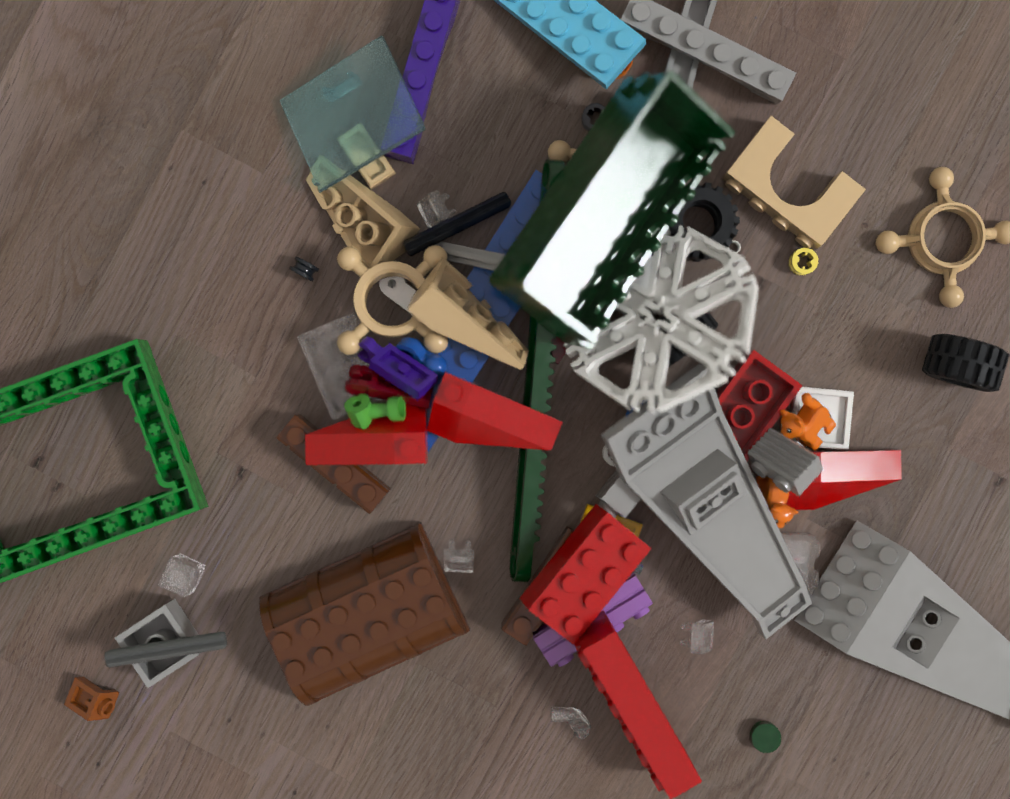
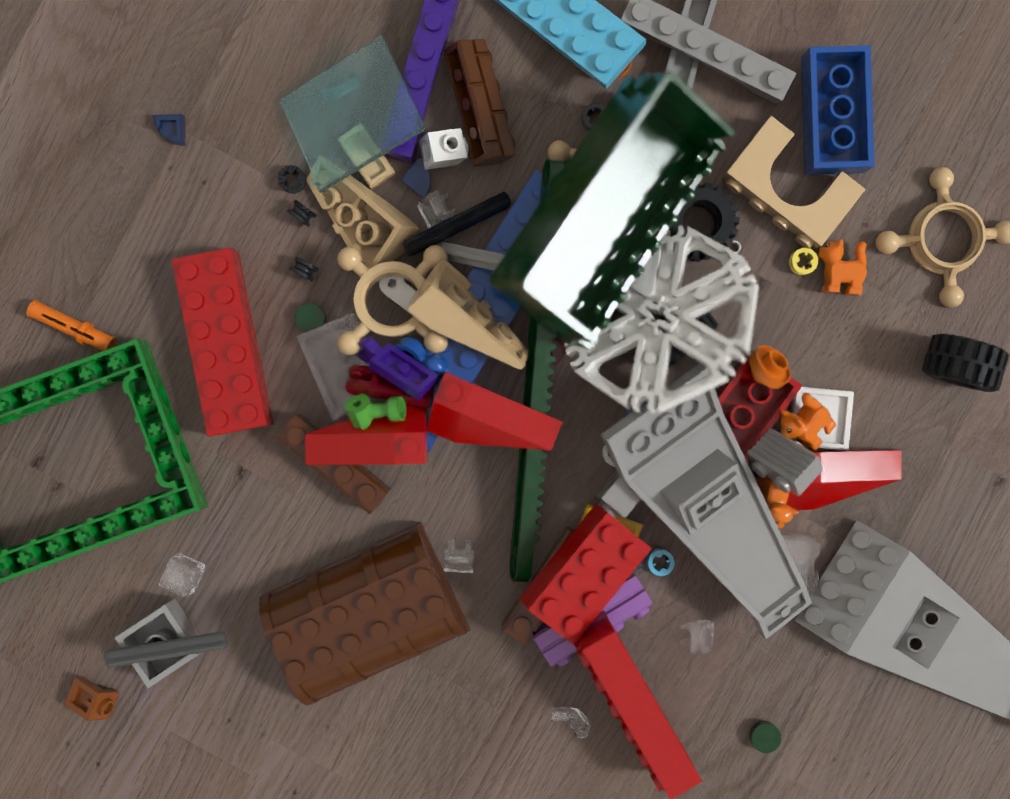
none -> orange pin [26,300,117,351]
none -> dark blue tile [153,114,186,146]
none -> red brick [172,247,274,437]
none -> black bush [277,165,306,194]
none -> black bush [287,199,317,227]
none -> dark green tile [295,303,326,334]
none -> dark blue tile [401,157,431,200]
none -> white brick [419,128,468,170]
none -> reddish brown brick [443,39,516,167]
none -> medium azure bush [646,548,675,576]
none -> orange plate [749,345,791,389]
none -> blue brick [801,45,875,175]
none -> orange animal [818,239,867,296]

